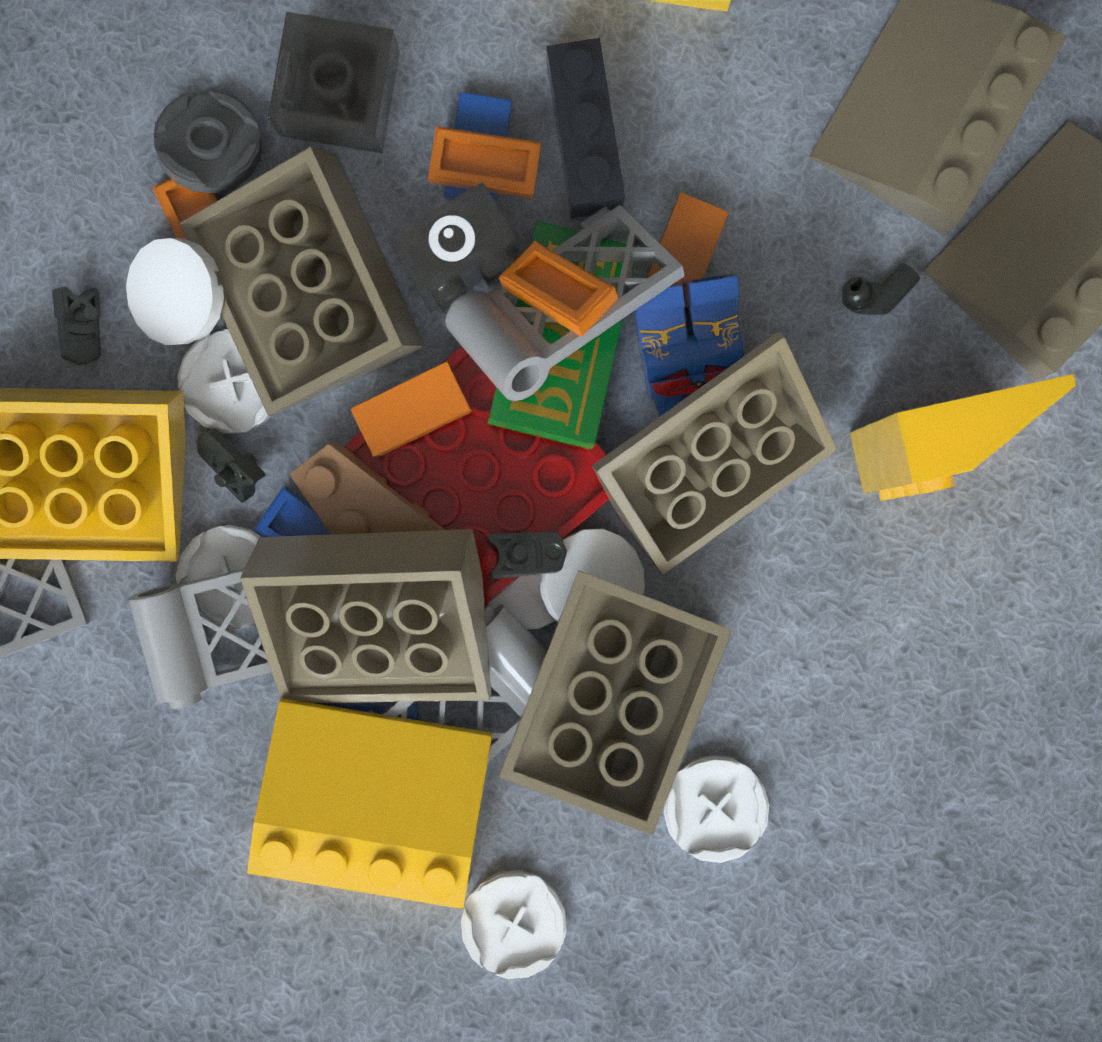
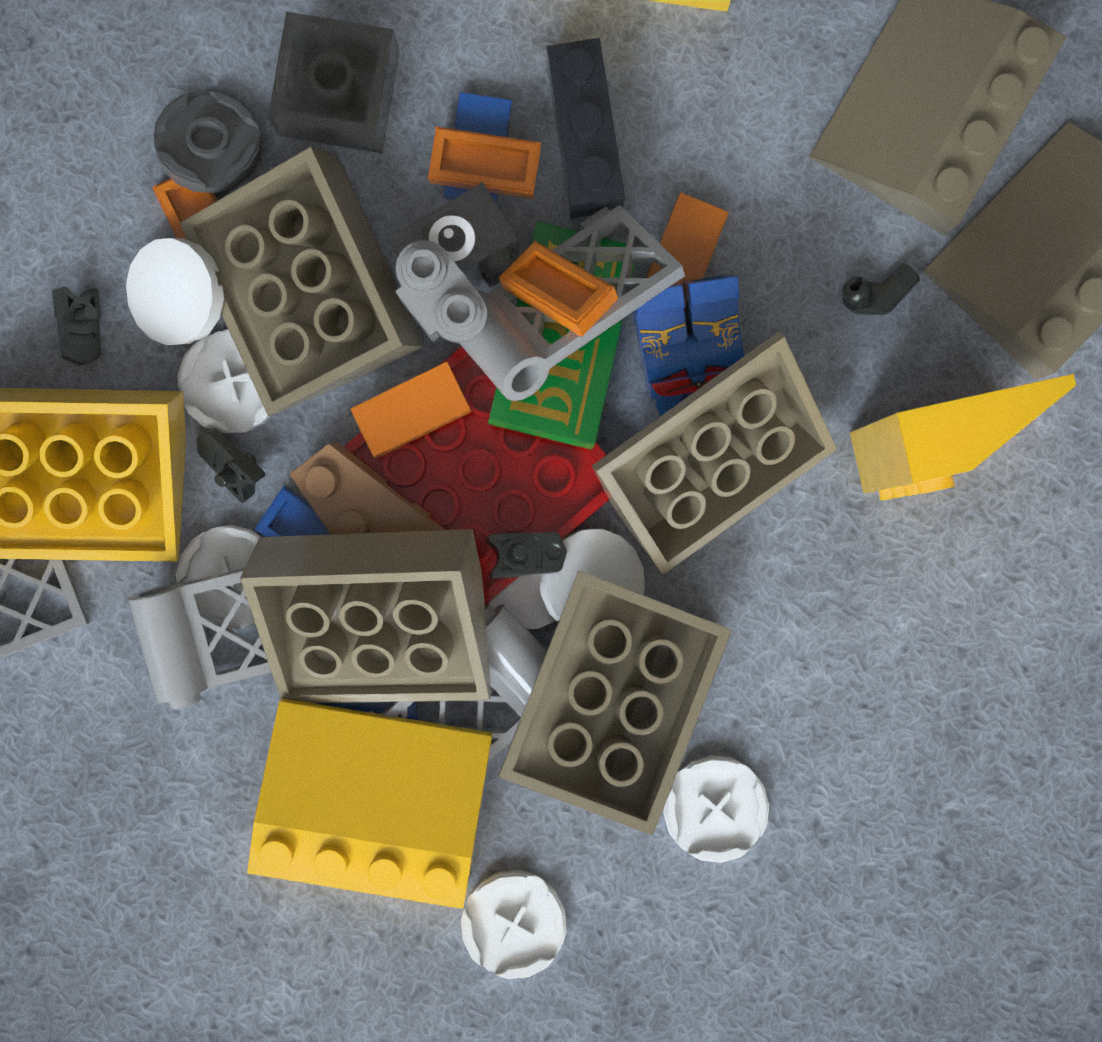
none -> light grey bracket [395,240,487,343]

